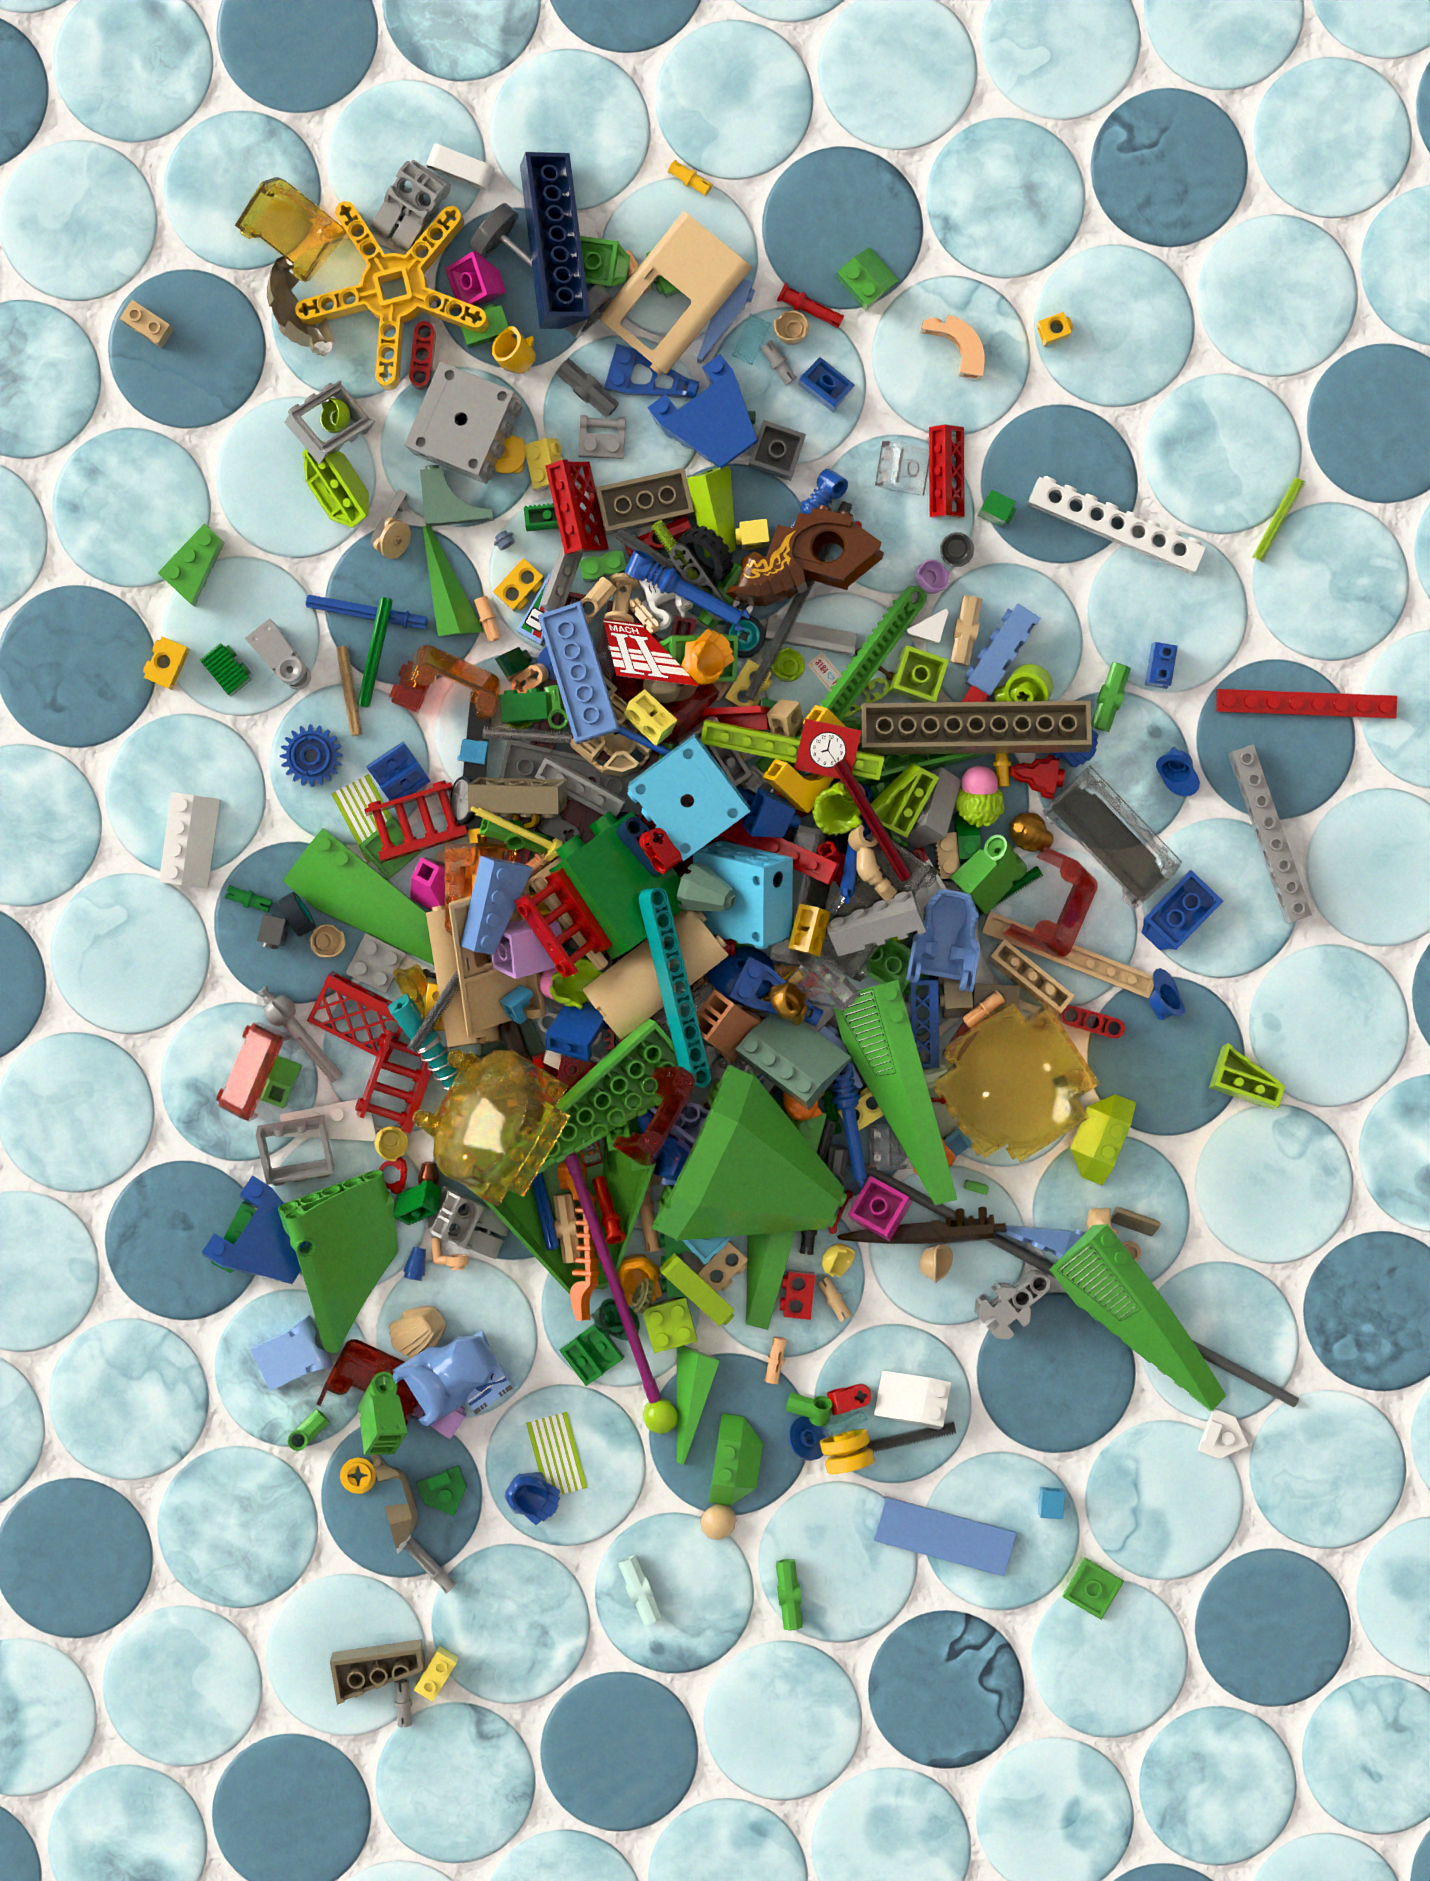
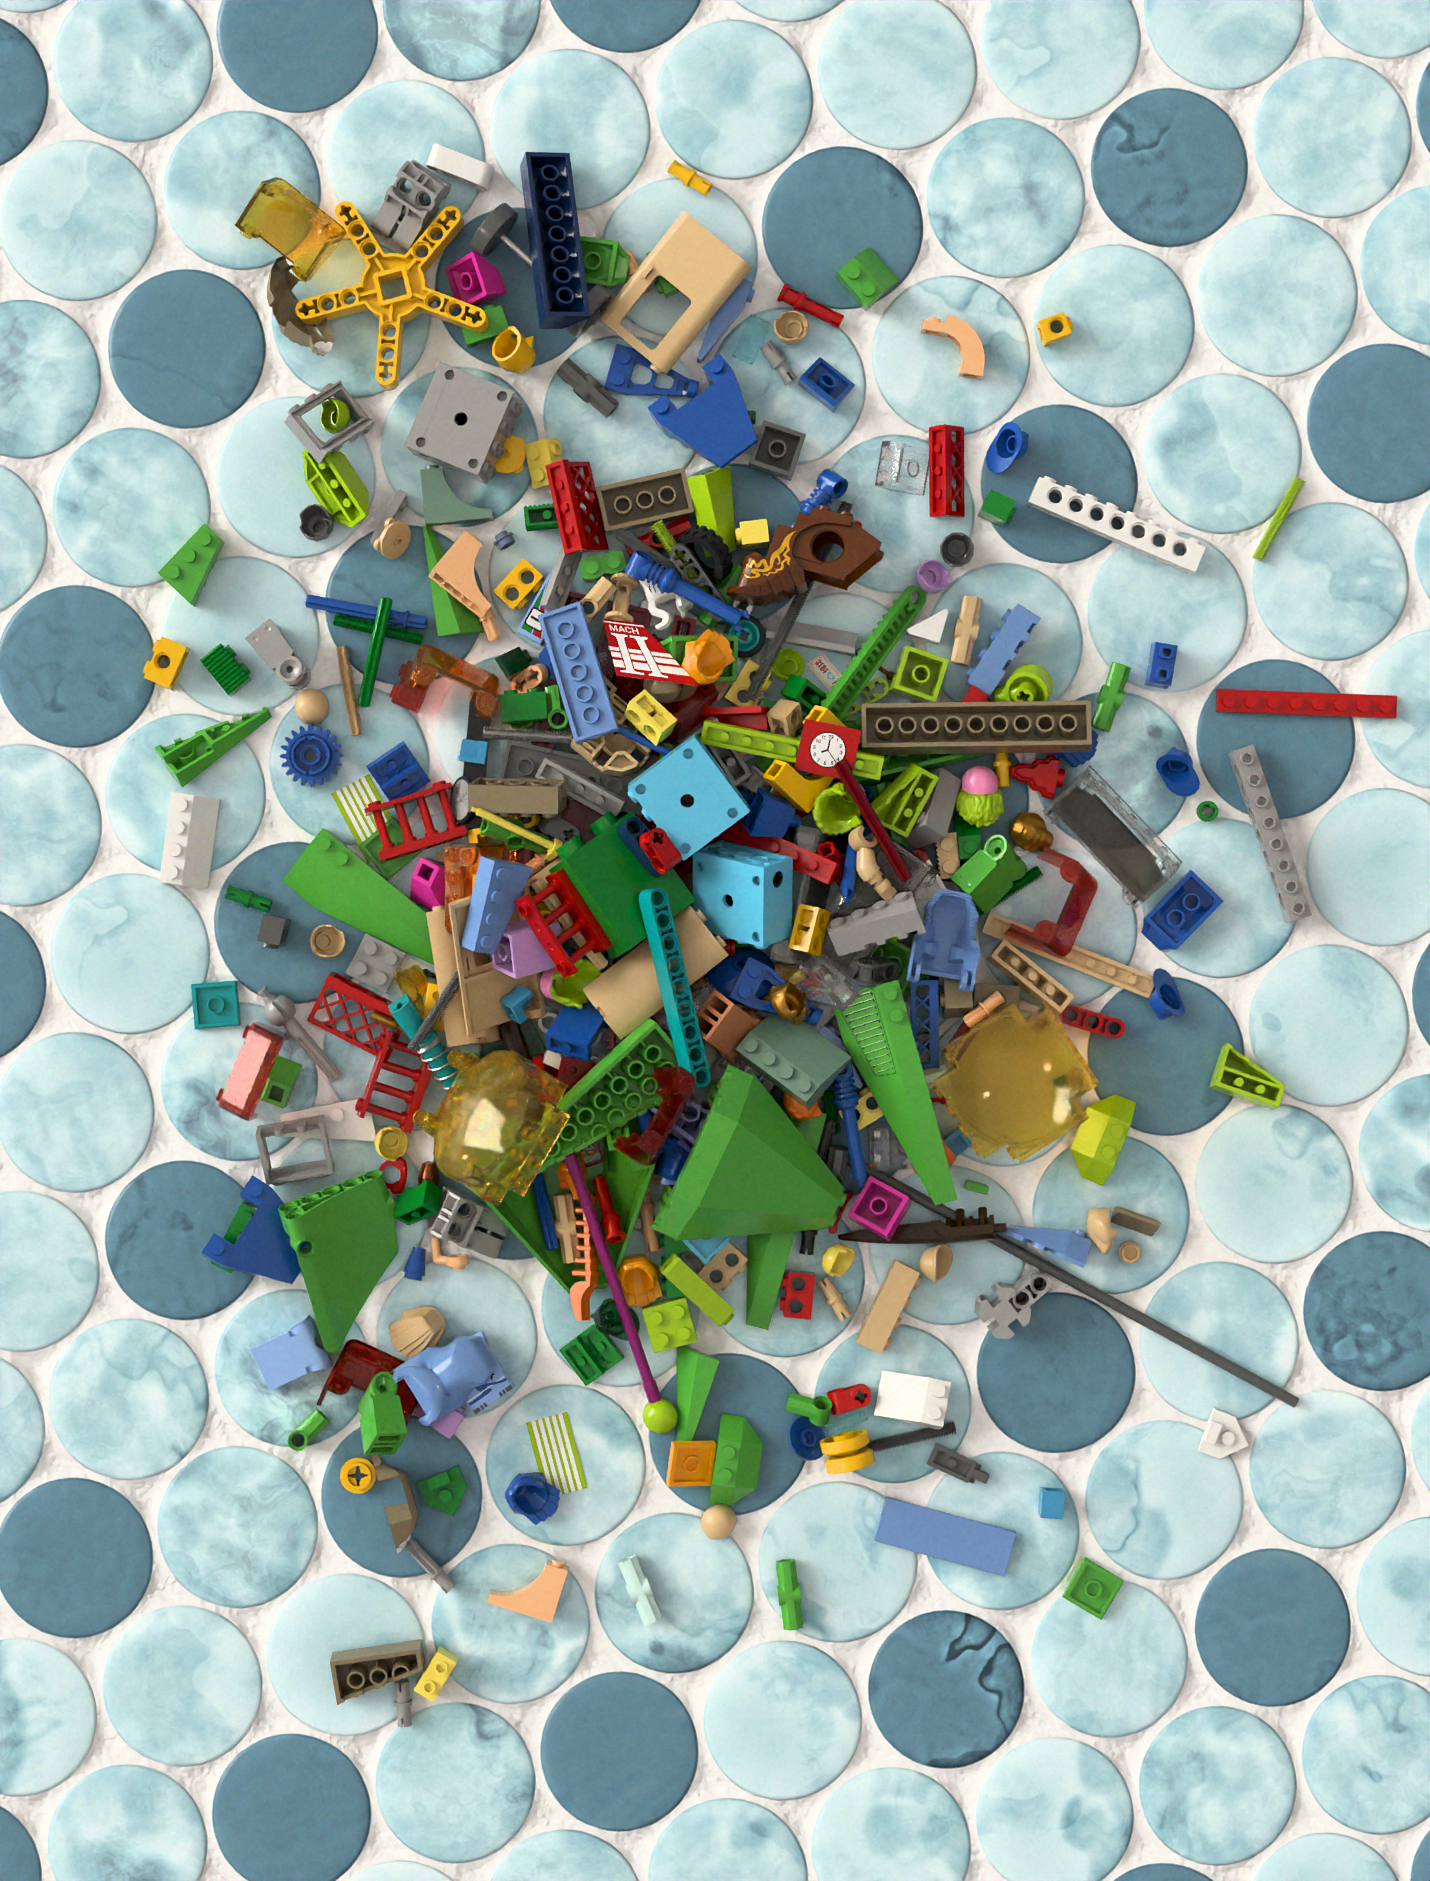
tan brick [119,300,174,349] -> none
black wheel [278,892,316,937] -> none
red beam [409,321,436,390] -> none
light grey plate [579,415,626,459] -> none
tan axle [629,598,660,634] -> none
olive gear [632,1278,654,1314] -> none
sand green cone [677,862,736,911] -> none
light nougat pin [764,1337,787,1384] -> none
bright green wedge [1049,1224,1226,1411] -> none
none -> bright green wedge [154,707,272,787]
none -> teal tile [191,980,241,1029]
none -> tan hair [295,688,329,725]
none -> dark grey hair [299,504,334,542]
none -> green axle [333,613,424,645]
none -> pearl gold piece [371,1011,404,1032]
none -> light nougat arch [428,531,492,619]
none -> light nougat arch [487,1559,569,1623]
none -> light orange plate [666,1441,717,1487]
none -> green brick [780,674,827,715]
none -> tan brick [855,1259,921,1354]
none -> dark grey piece [856,955,899,987]
none -> dark grey hinge [927,1443,990,1484]
none -> blue piece [986,422,1029,473]
none -> green bush [1196,801,1218,821]

